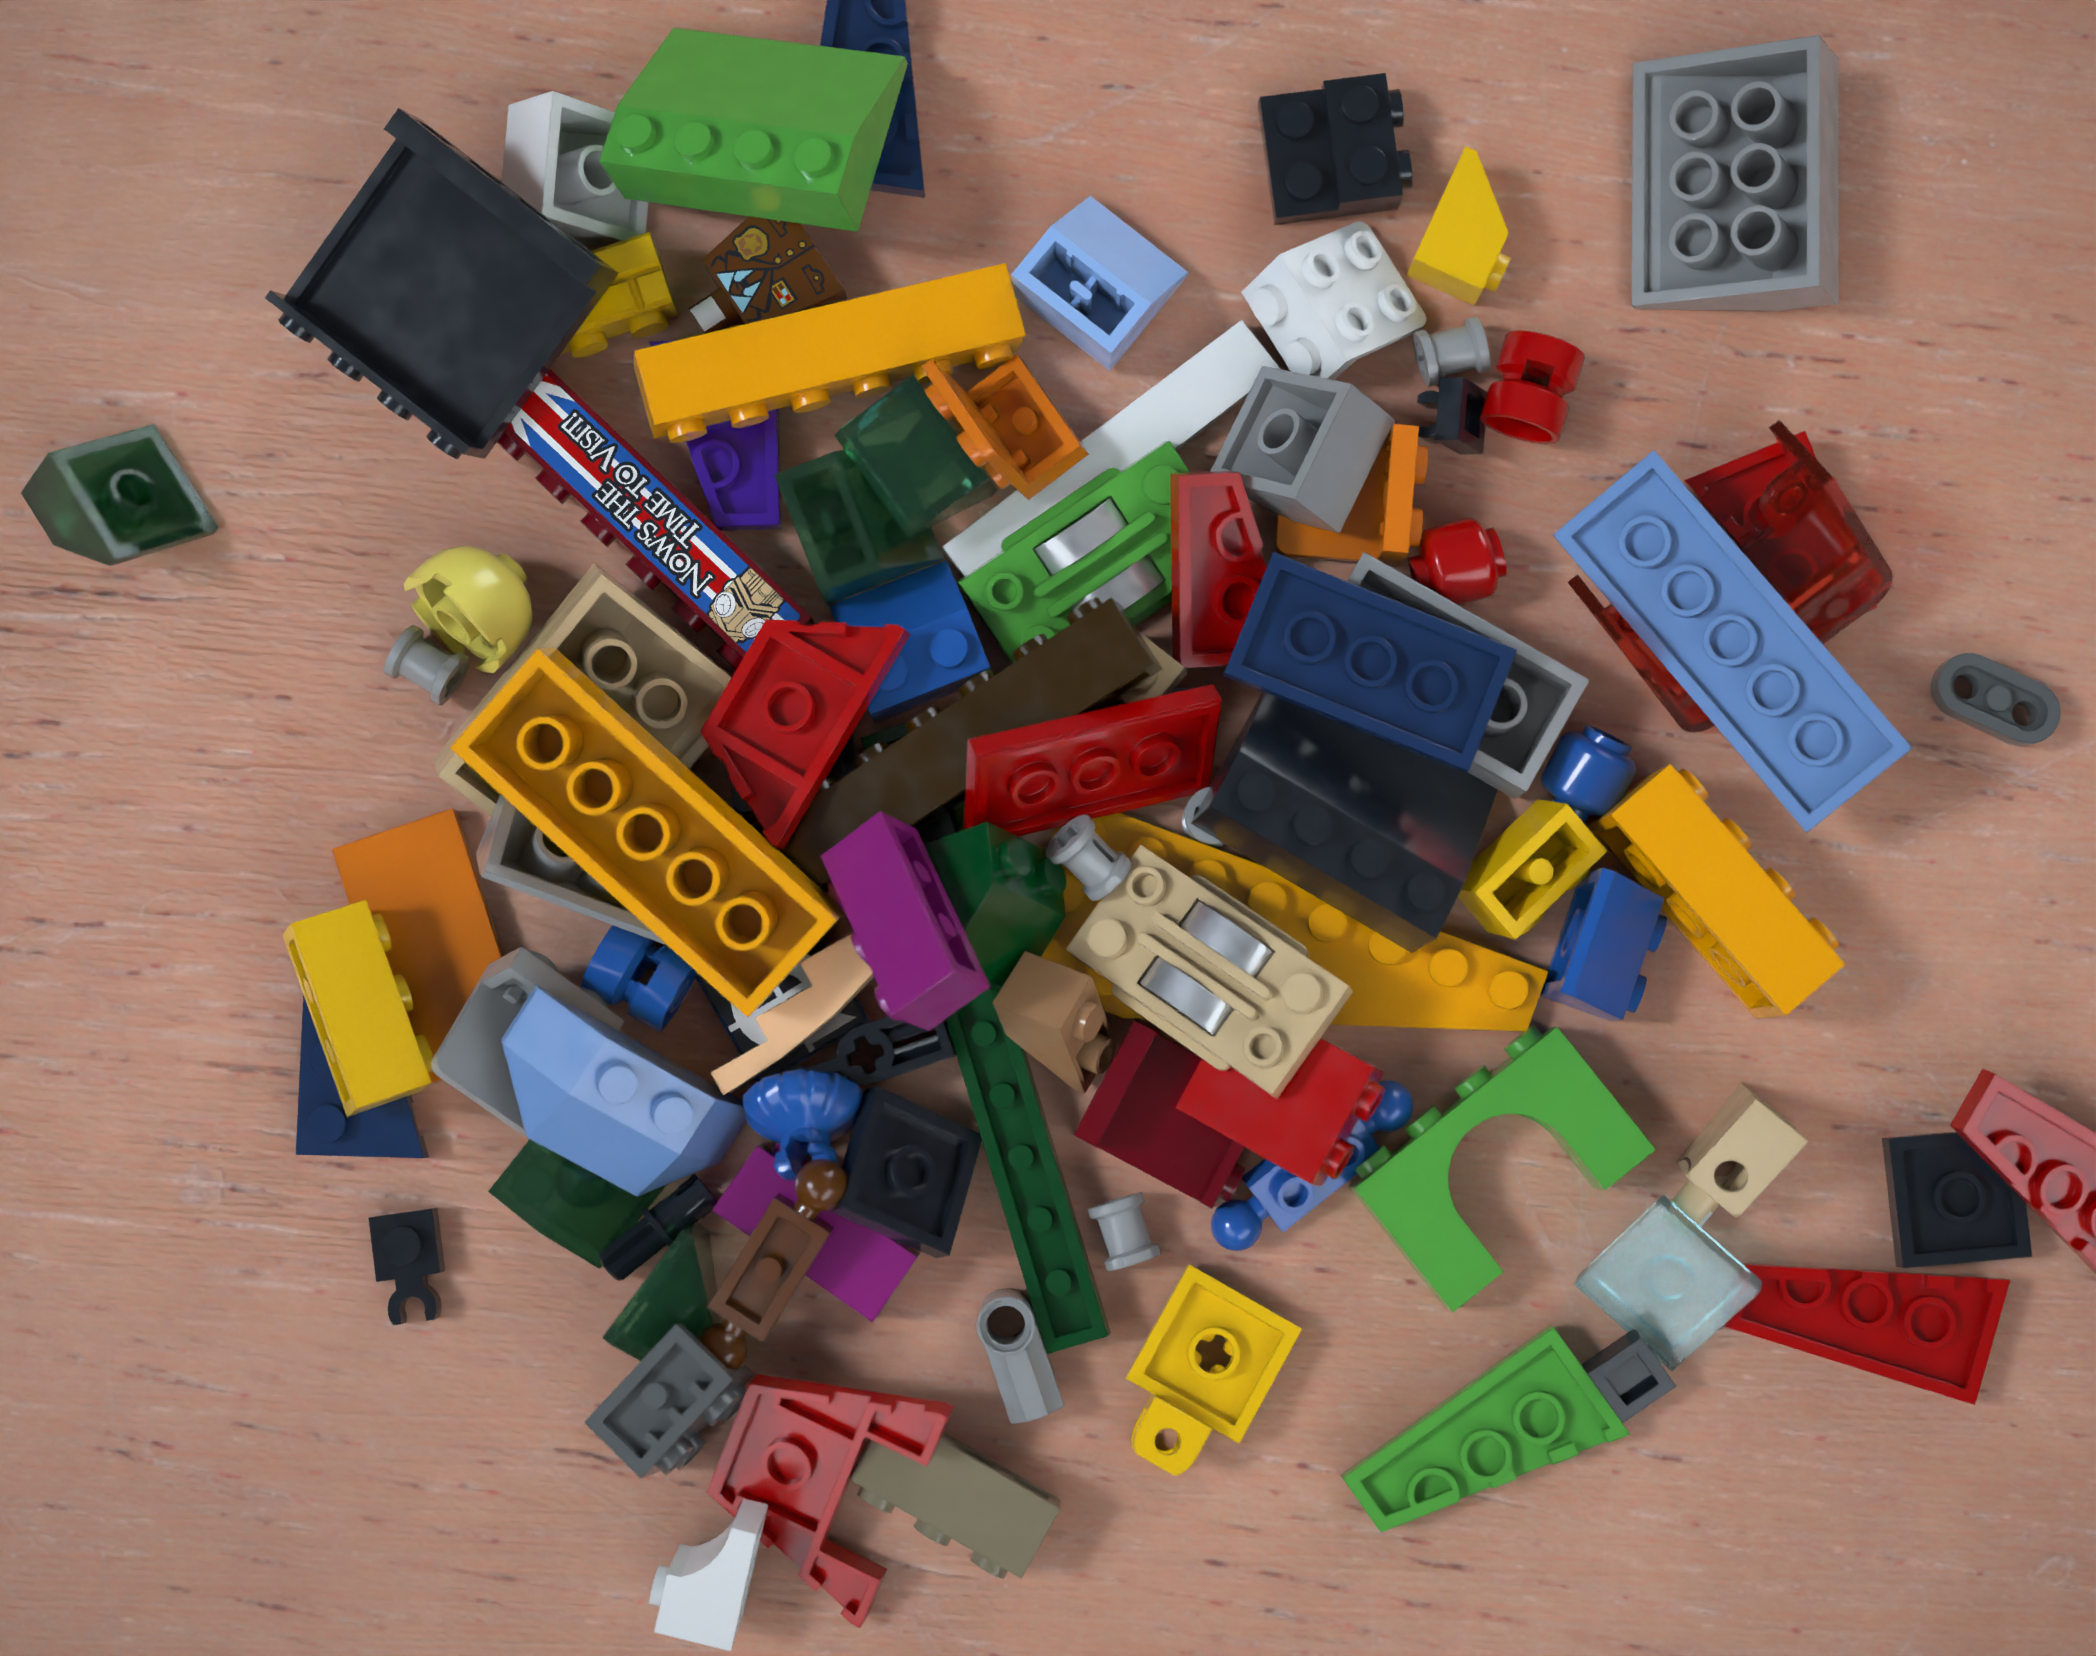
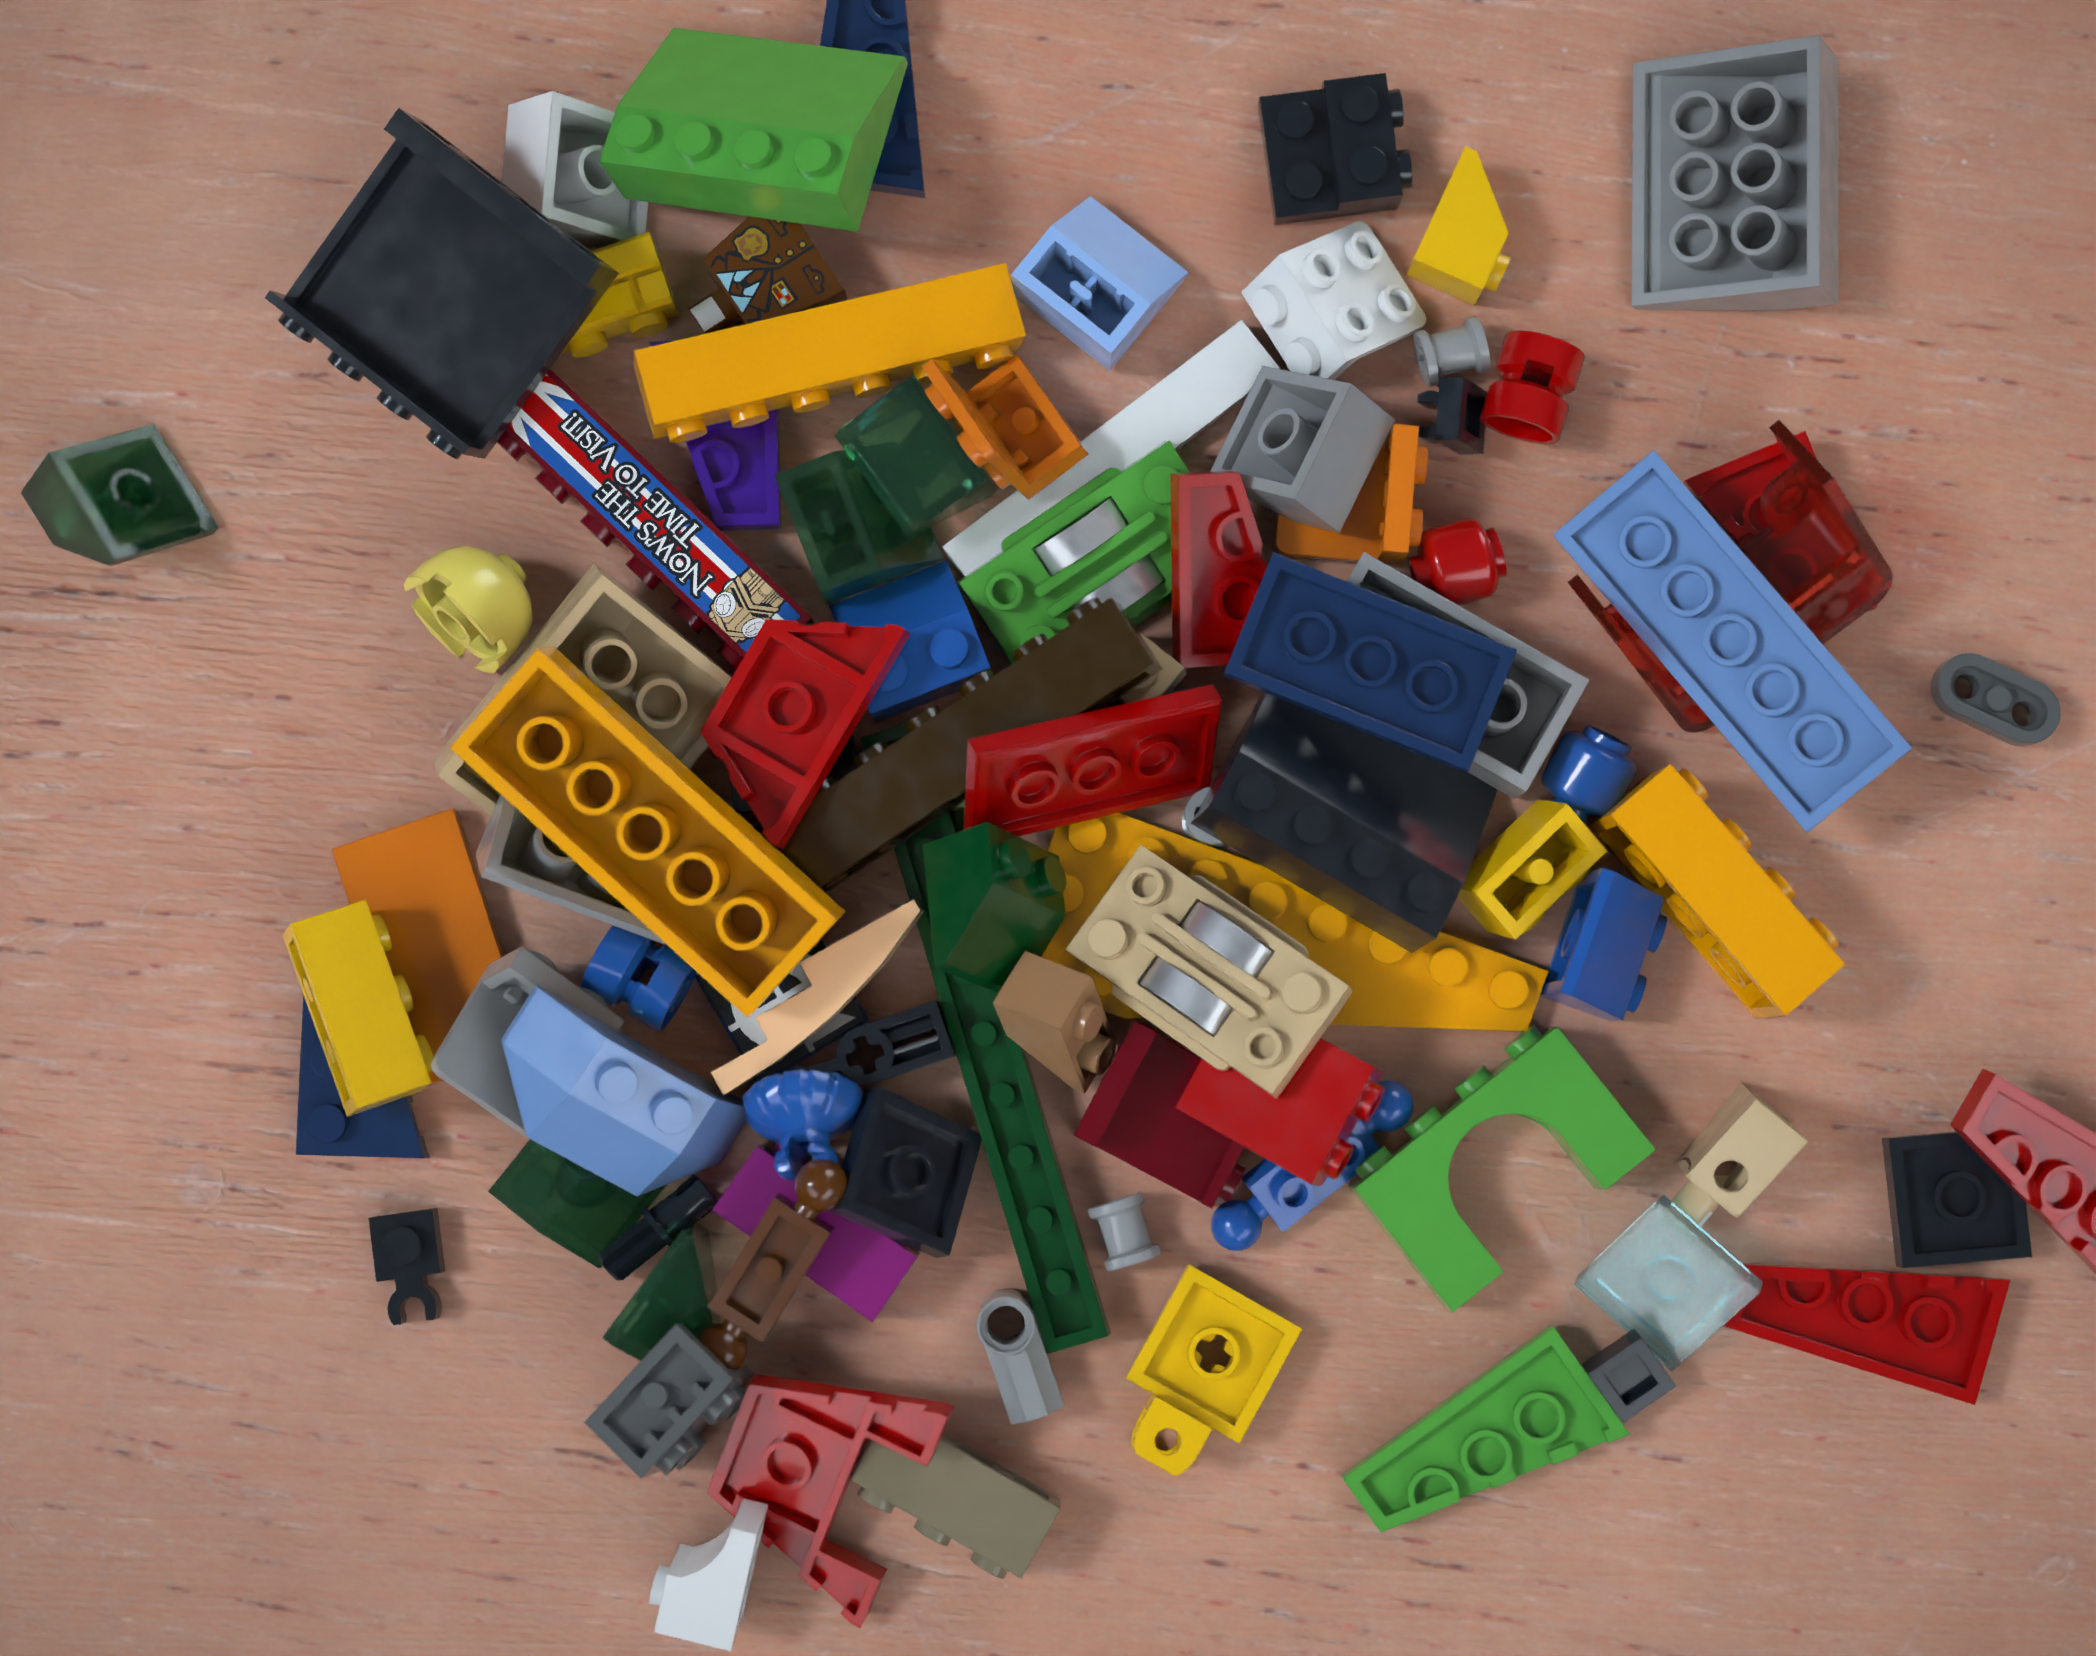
light grey bush [384,625,469,705] -> none
magenta brick [821,811,990,1031] -> none
light grey bush [1046,814,1132,901] -> none

